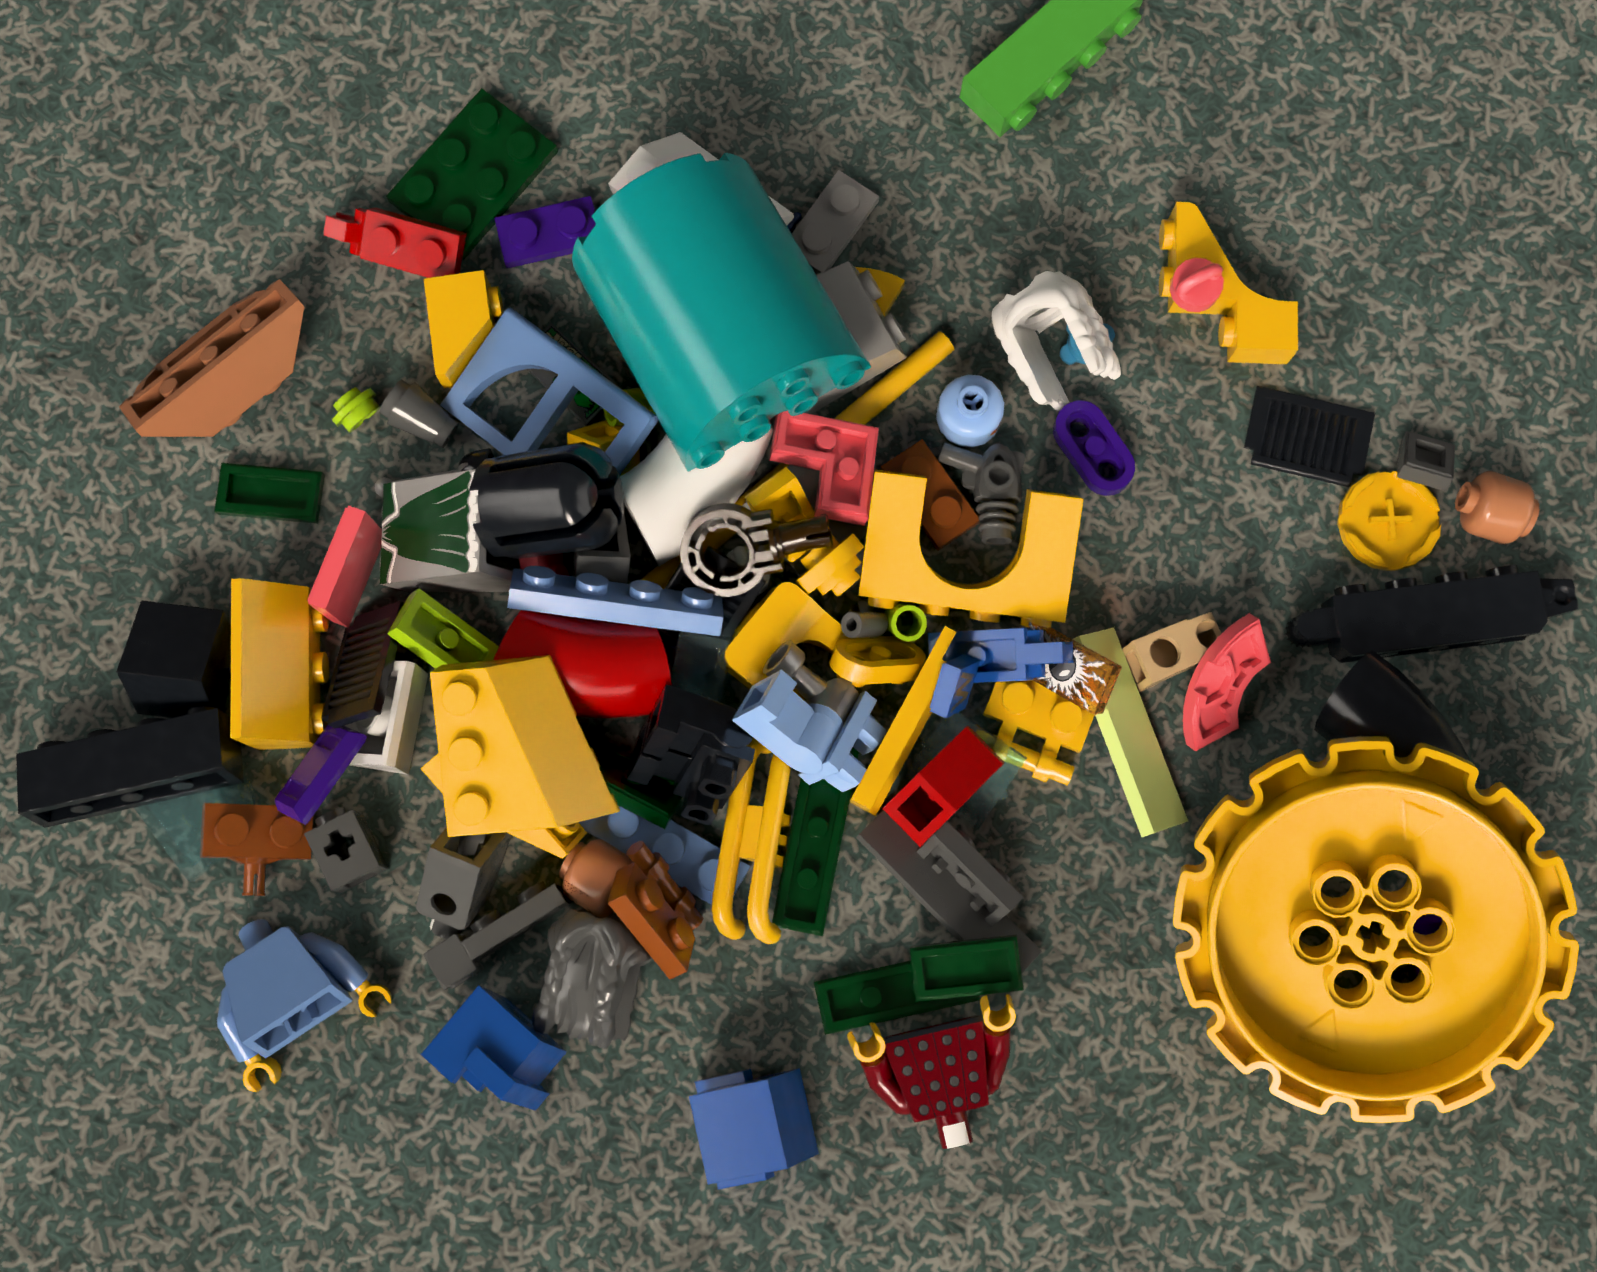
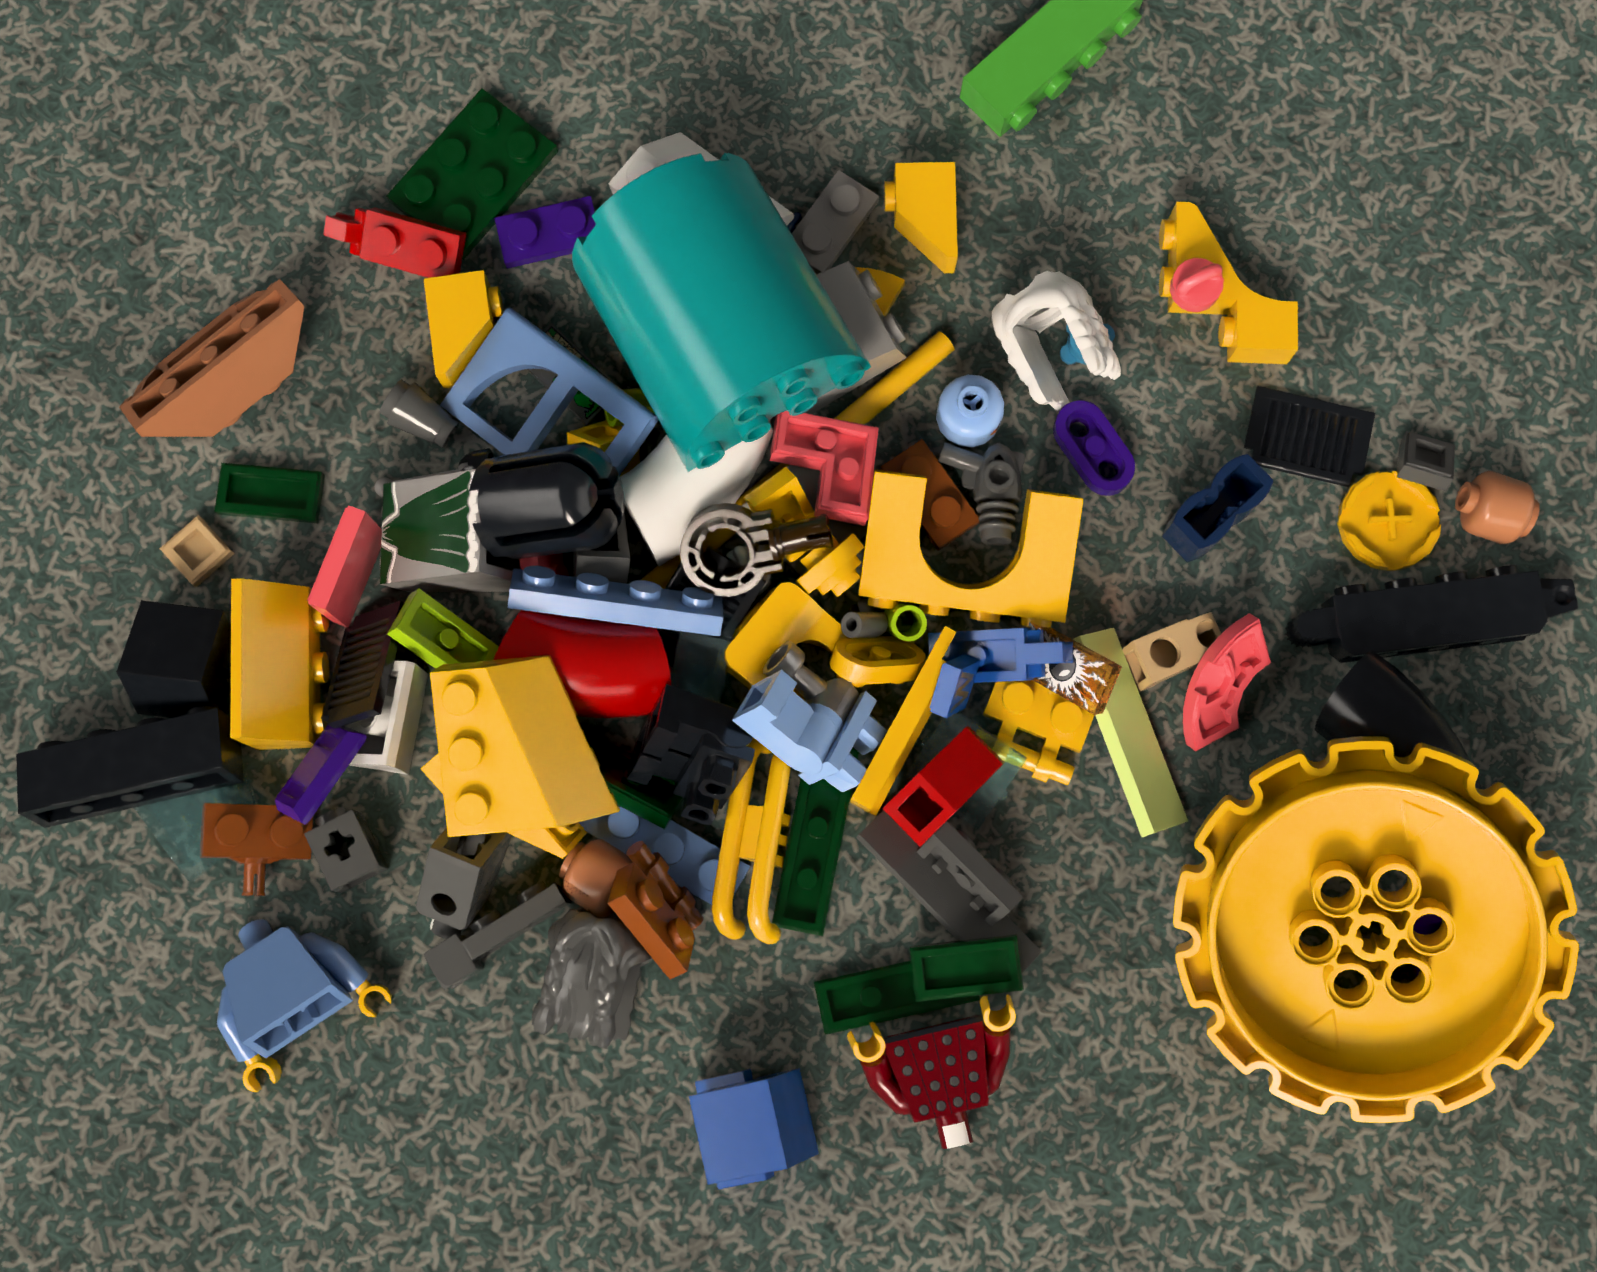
lime plate [332,387,380,433] -> none
blue plate [421,985,567,1111] -> none
none -> tan tile [159,515,235,587]
none -> yellow slope [884,162,958,273]
none -> dark blue brick [1162,454,1273,562]

